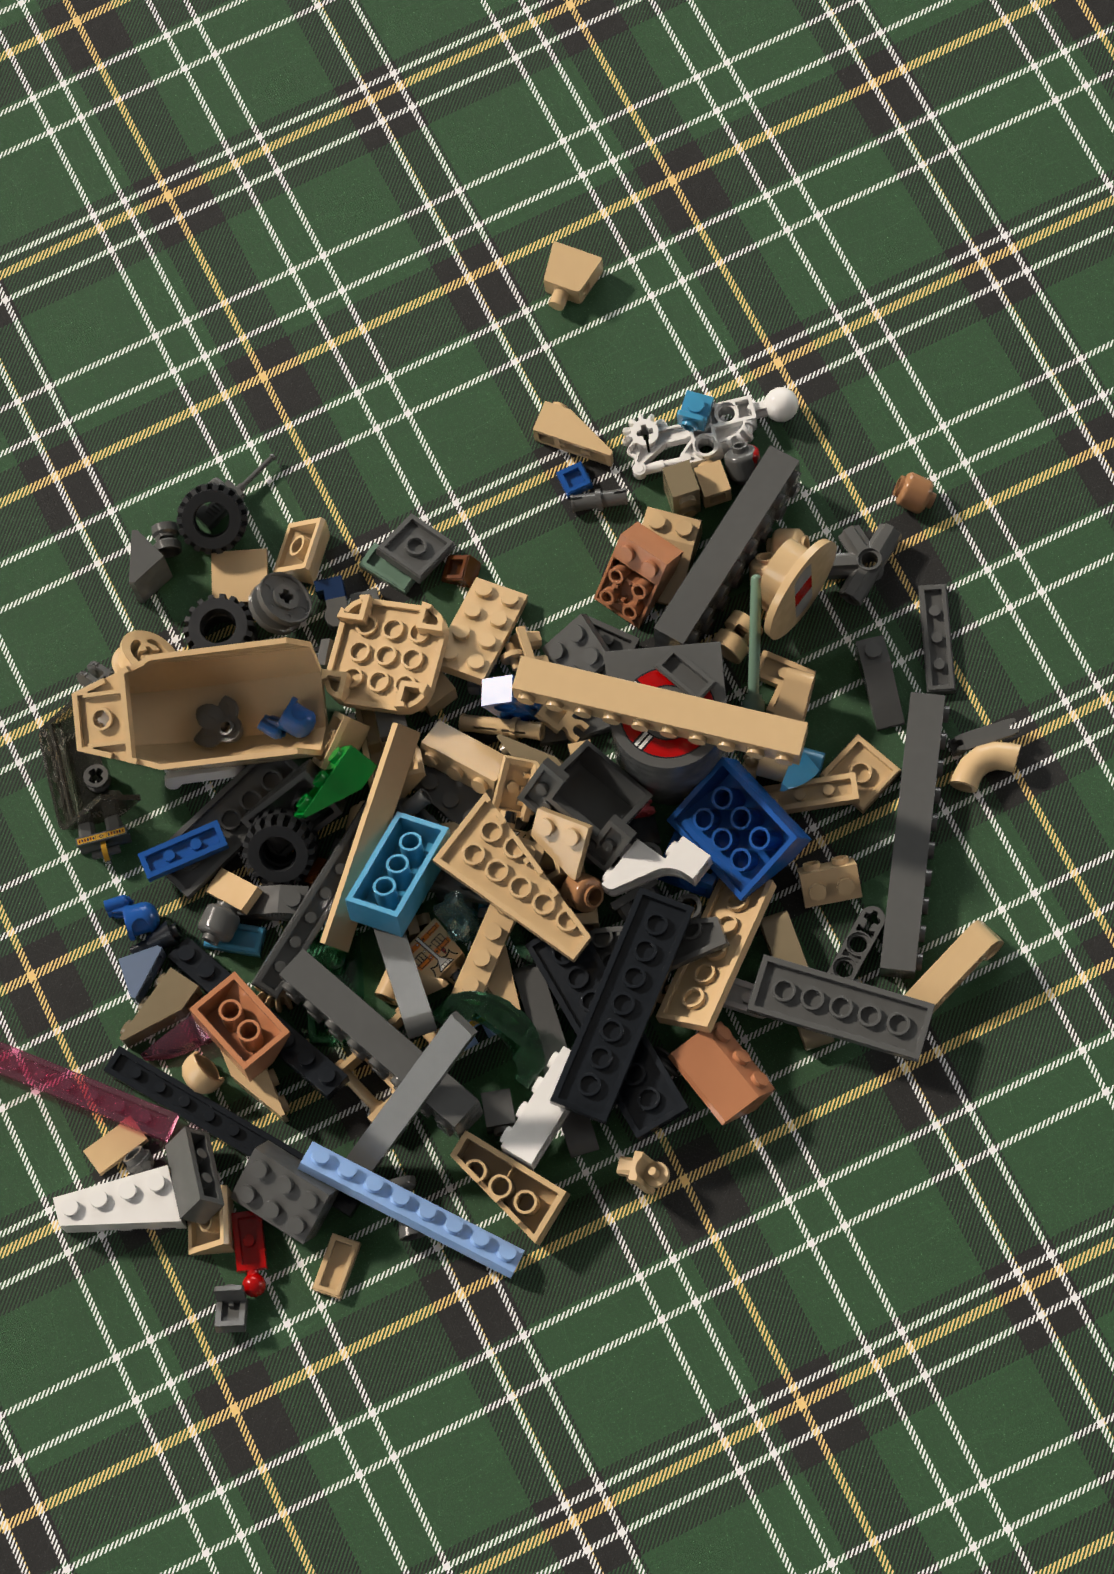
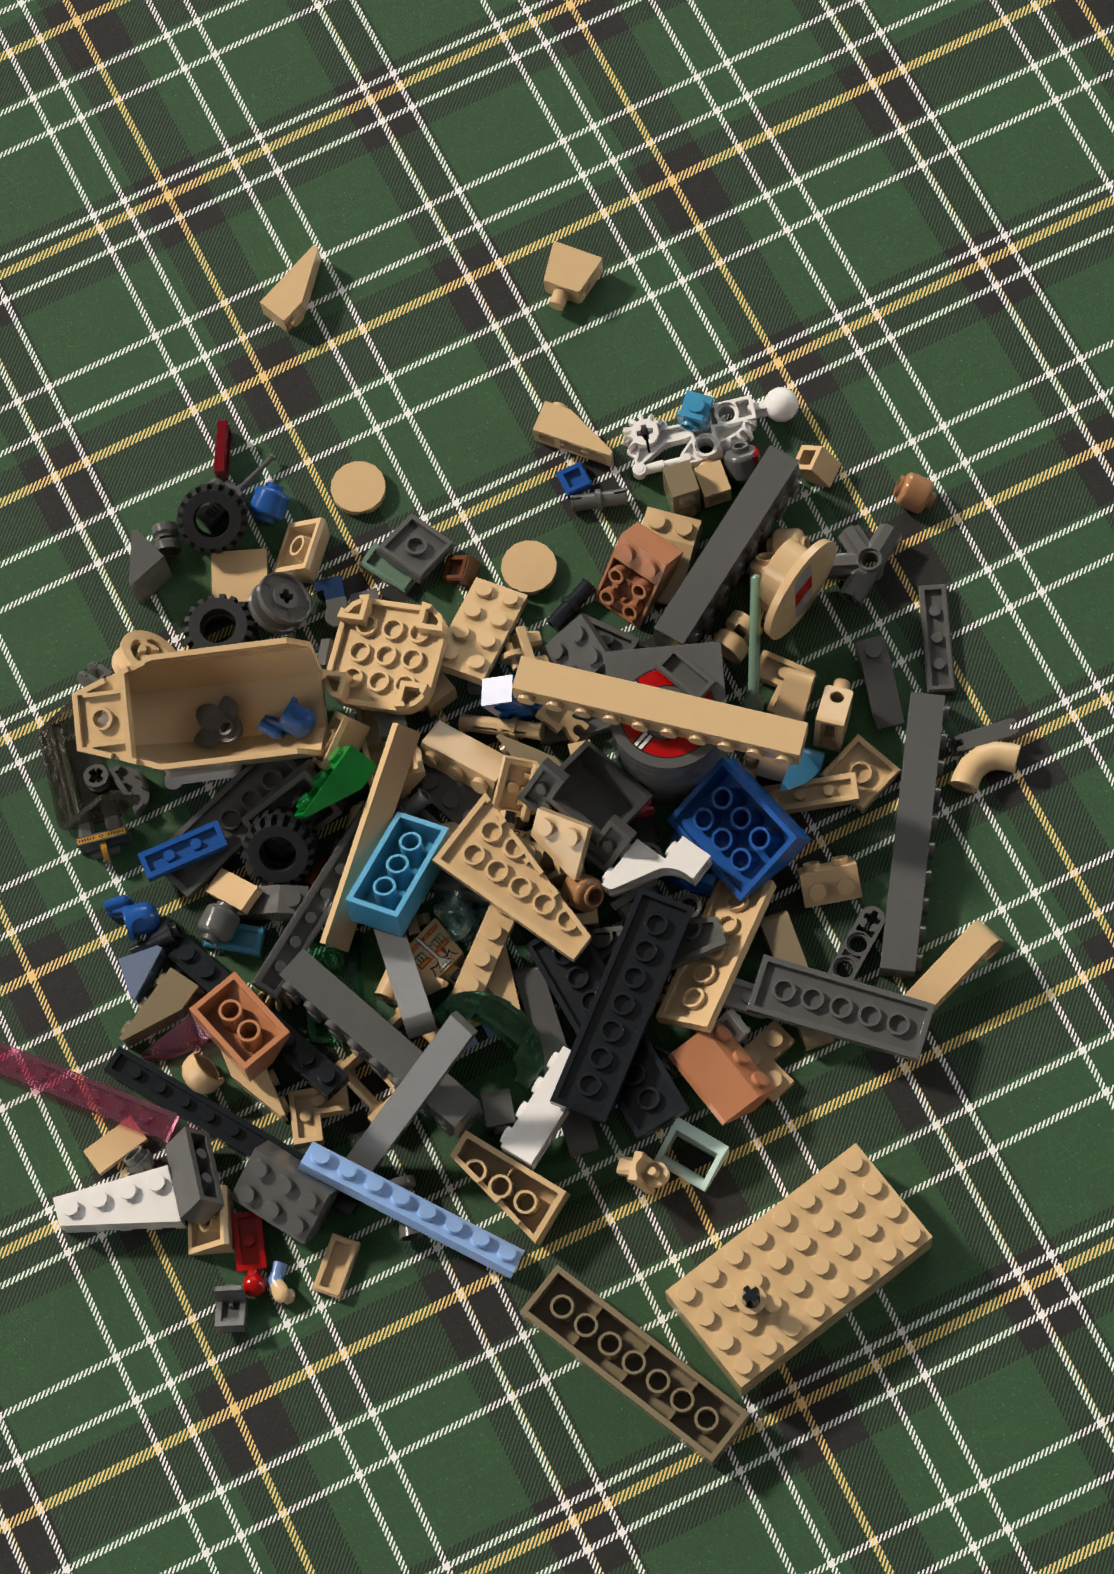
none -> dark grey plate [107,765,151,817]
none -> dark red tile [214,420,232,482]
none -> blue head [249,482,289,525]
none -> tan slope [260,245,321,333]
none -> arm [267,1261,295,1305]
none -> tan plate [288,1084,351,1149]
none -> tan tile [331,461,386,515]
none -> tan tile [501,540,557,596]
none -> dark tan brick [520,1264,750,1467]
none -> black pin [546,578,596,632]
none -> light aqua tile [654,1118,729,1192]
none -> tan piece [665,1143,933,1397]
none -> white tile [716,1009,751,1043]
none -> tan plate [743,1020,795,1103]
none -> tan brick [796,445,841,488]
none -> tan torso [813,678,854,752]

